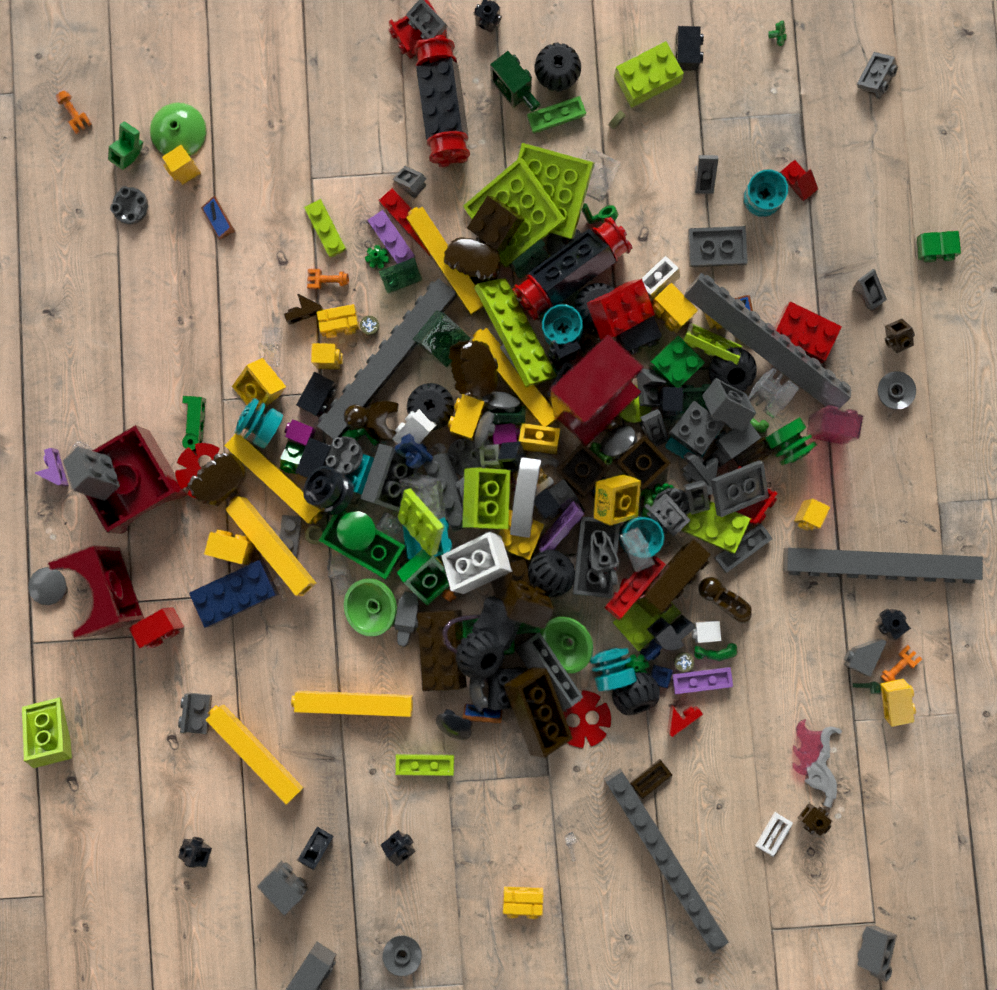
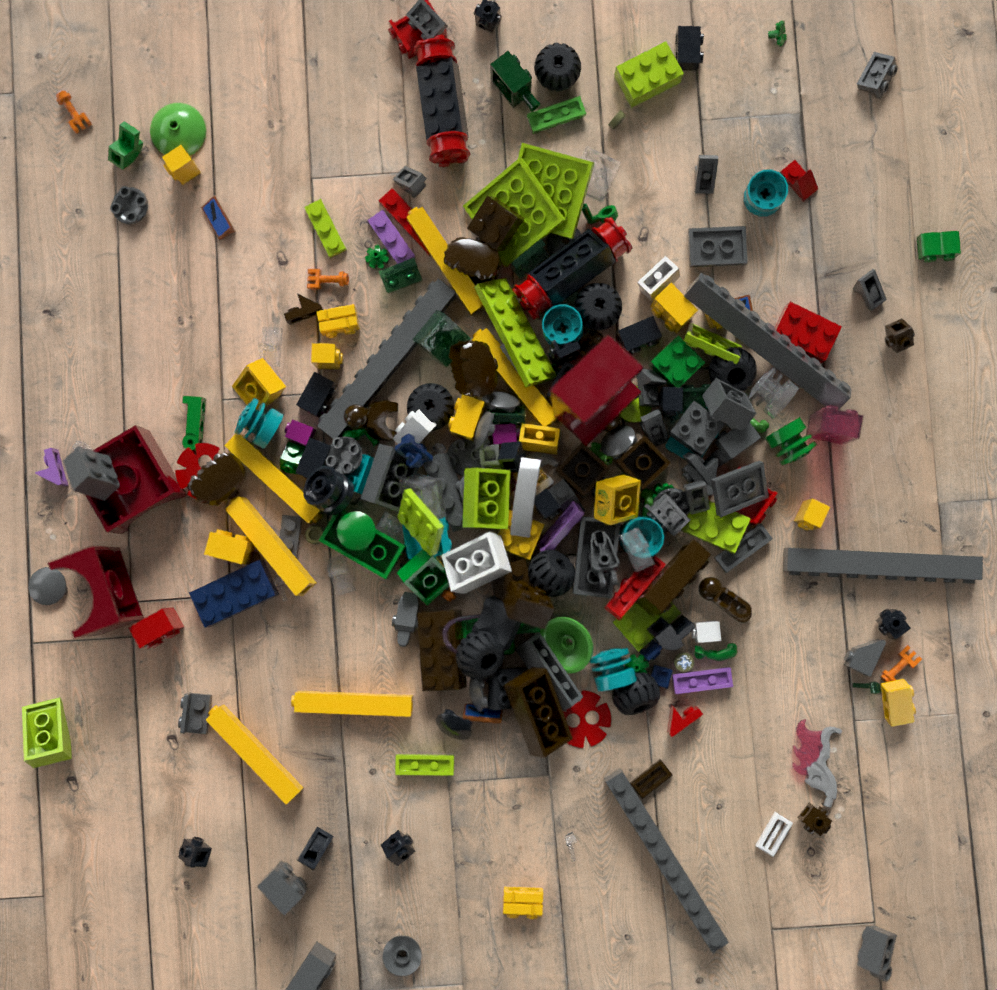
bright green dish [344,578,397,636] -> none
olive tile [360,316,380,336] -> none
red brick [587,279,655,339] -> none
dark brown tile [733,435,776,467] -> none
dark grey dish [877,371,916,410] -> none

